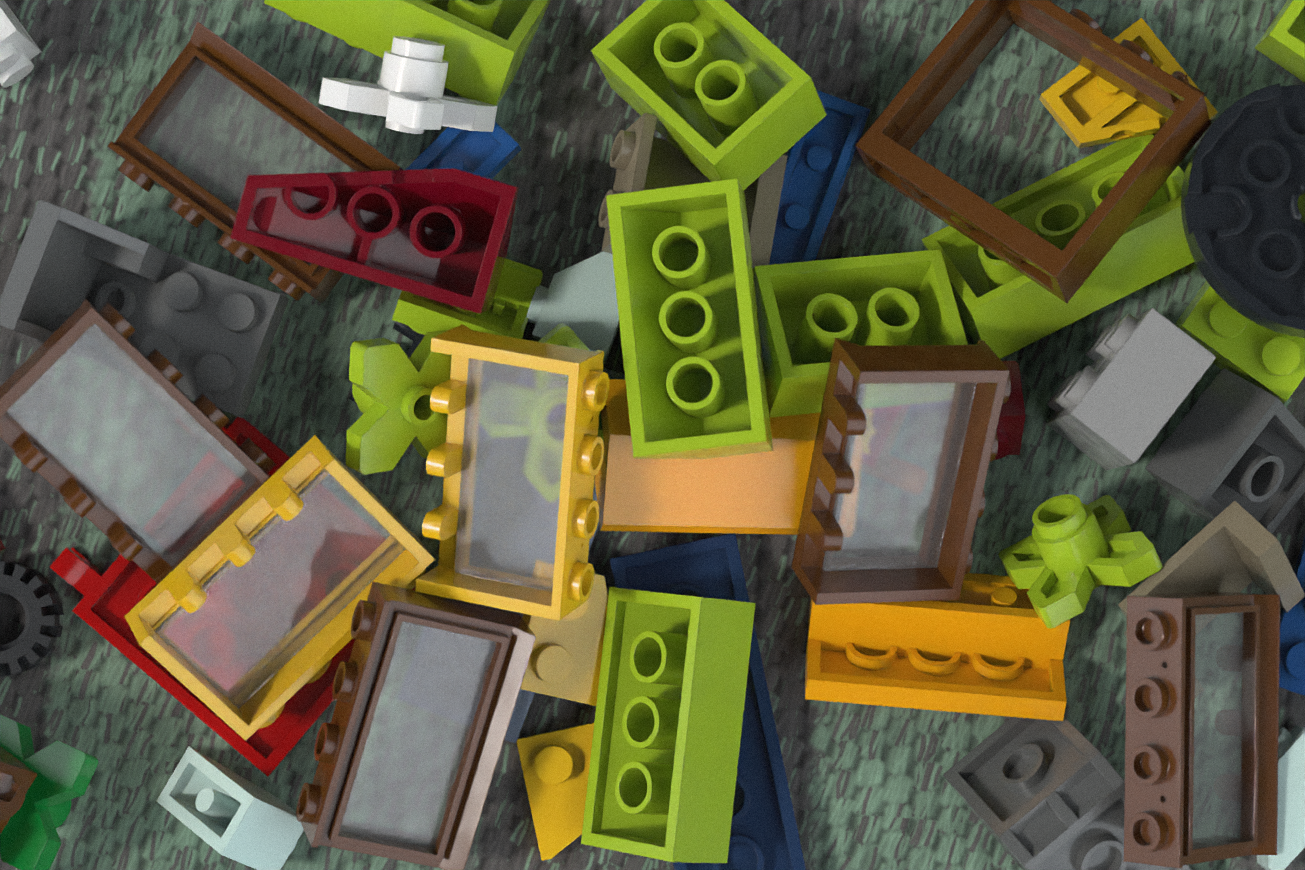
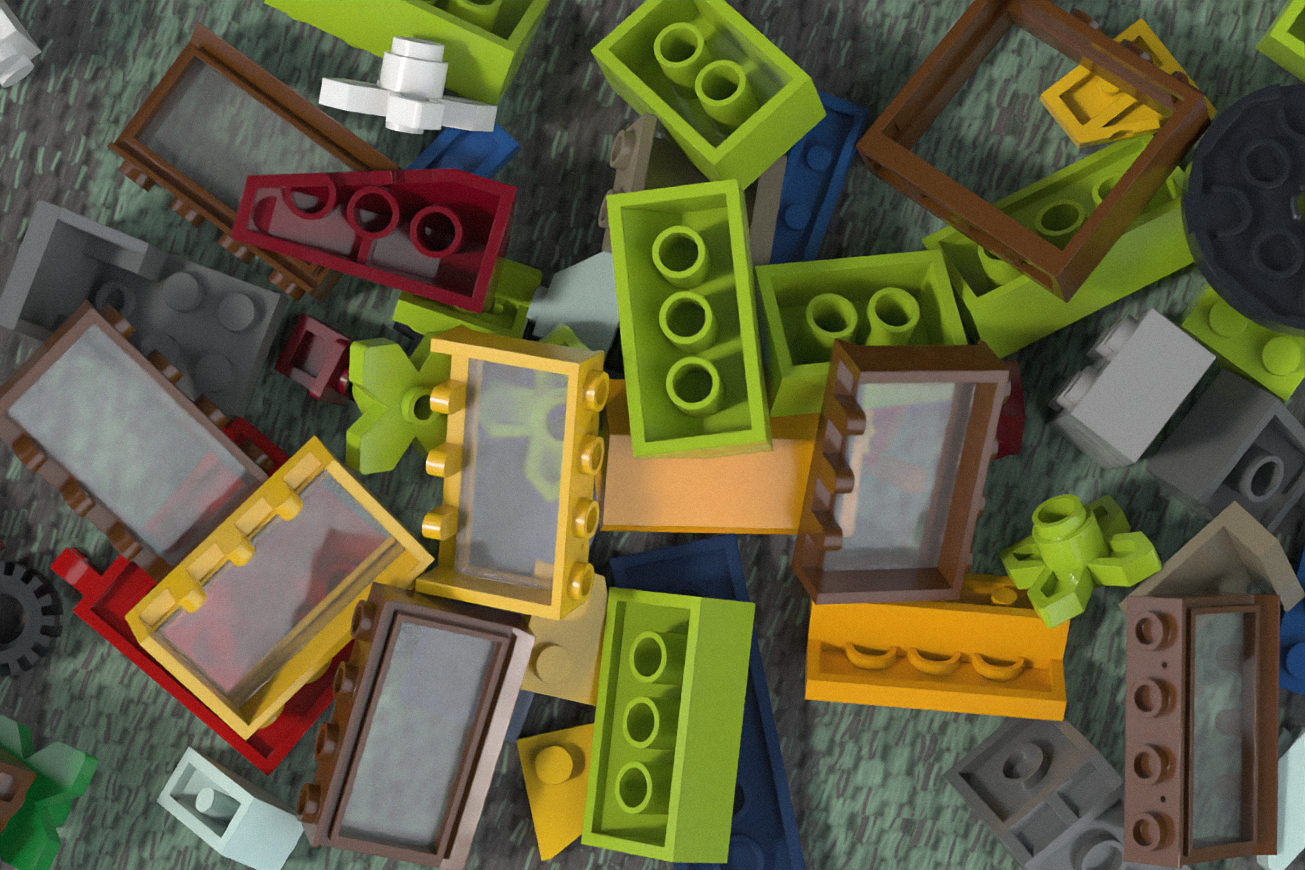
none -> dark red bracket [274,313,357,406]

